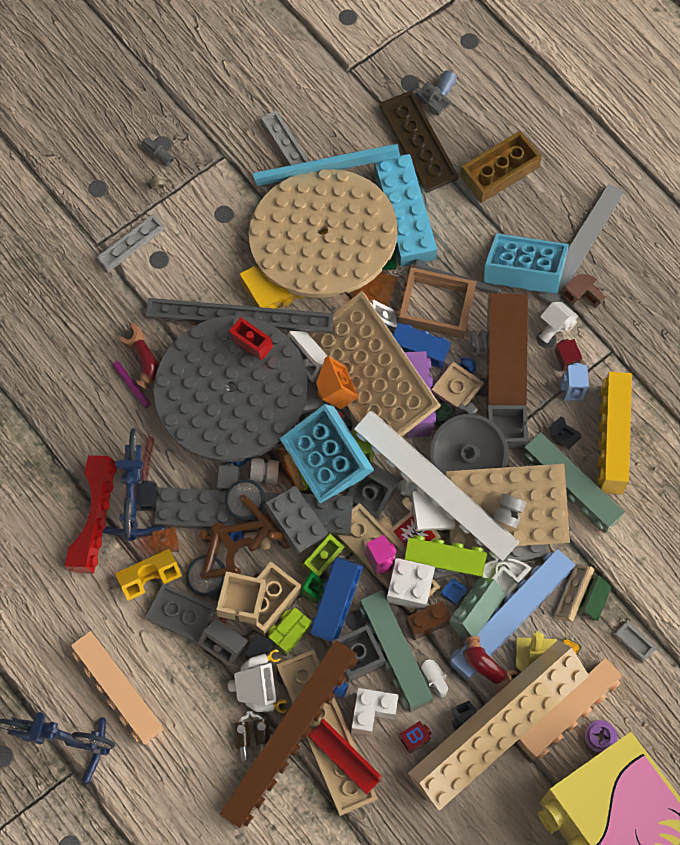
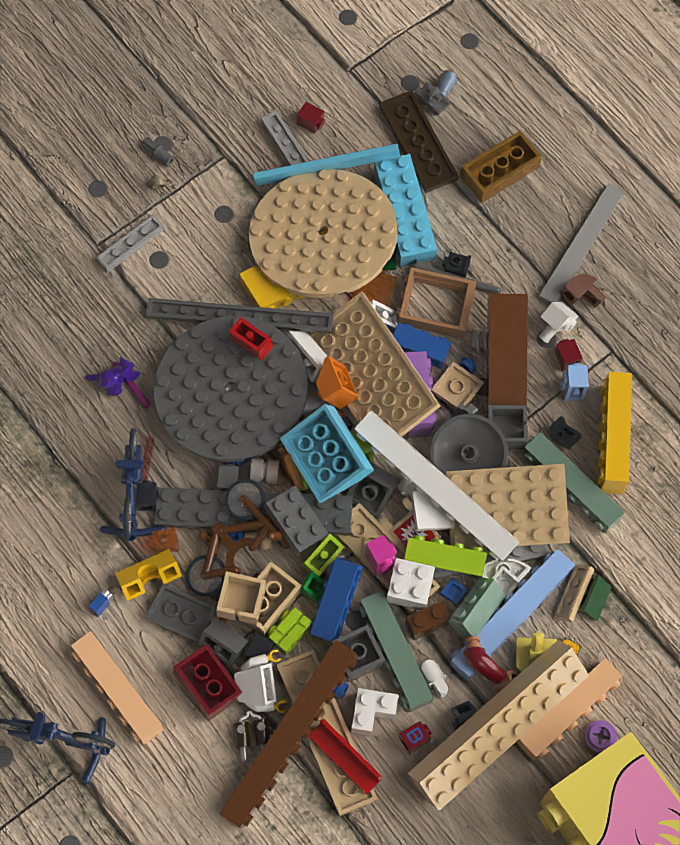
red arch [65,455,117,574] -> none
piece [119,323,159,390] -> none
clear green wheel [434,403,453,427] -> none
medium azure slope [484,233,569,294] -> none
light grey wheel [493,493,527,528] -> none
light grey tile [613,620,657,663] -> none
none -> dark purple animal [85,357,140,396]
none -> blue piece [89,588,113,617]
none -> dark red slope [173,644,242,722]
none -> dark red brick [297,102,325,133]
none -> black brick [442,252,472,277]

